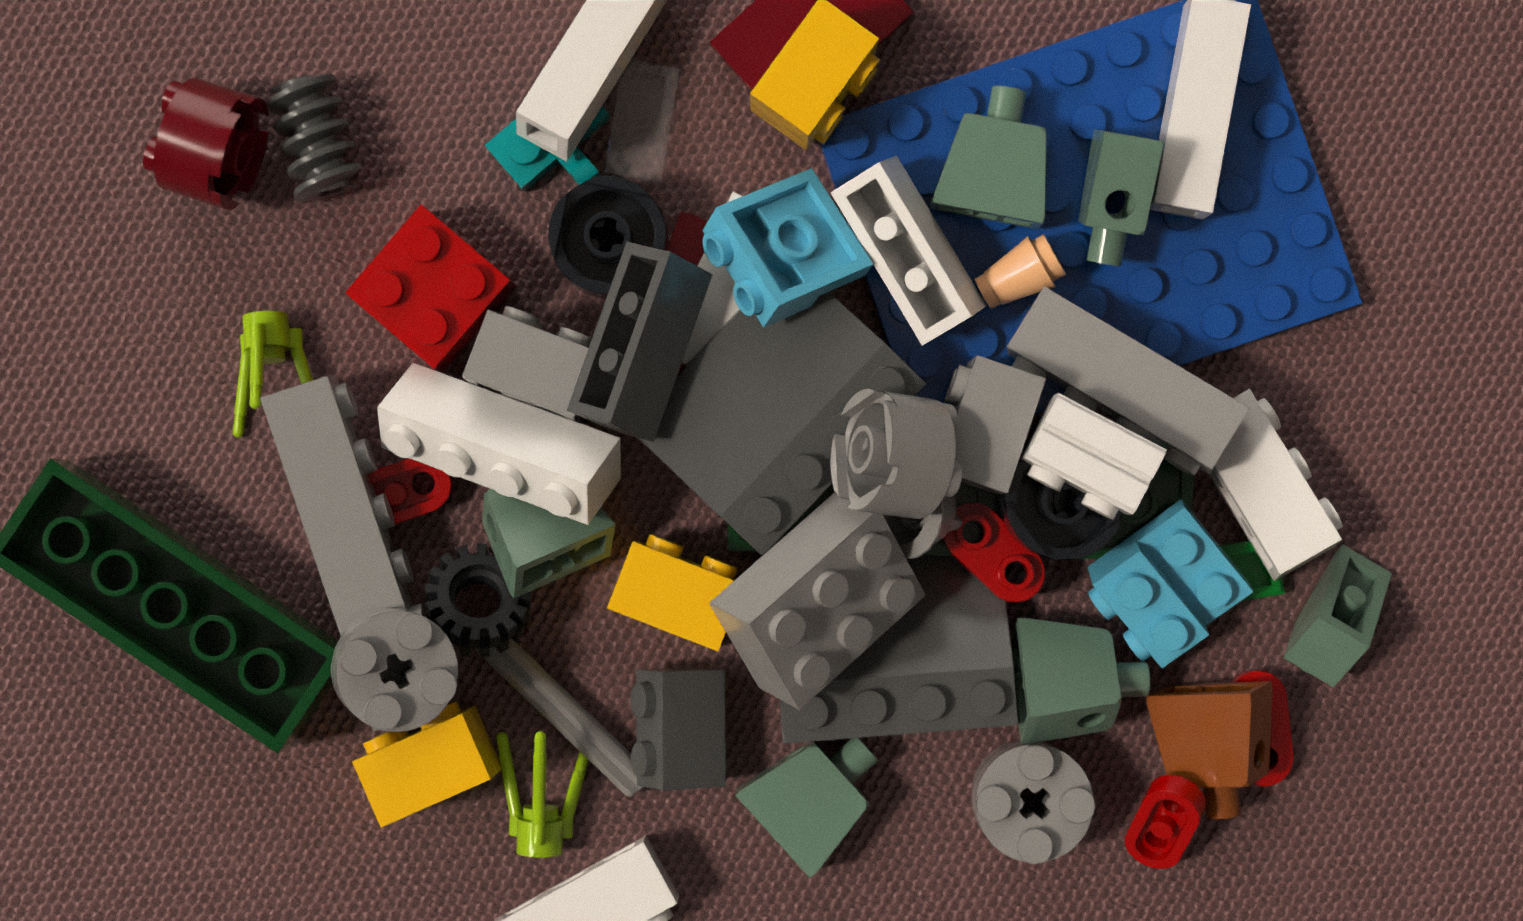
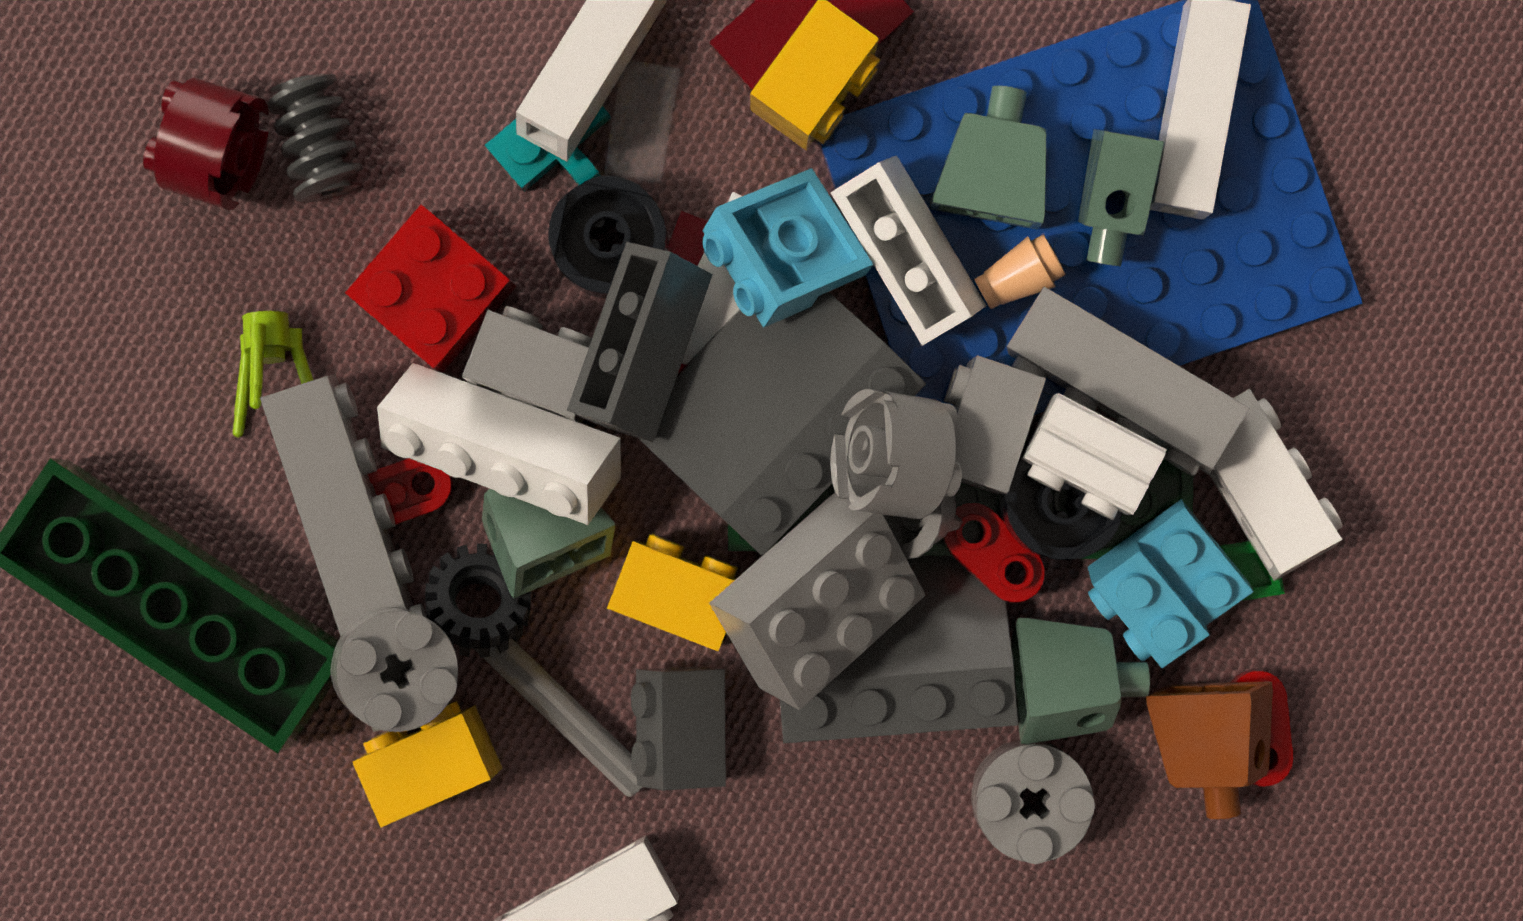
lime plant [496,731,589,858] -> none
sand green torso [735,738,879,878] -> none
red plate [1124,775,1206,869] -> none
sand green slope [1283,544,1392,687] -> none

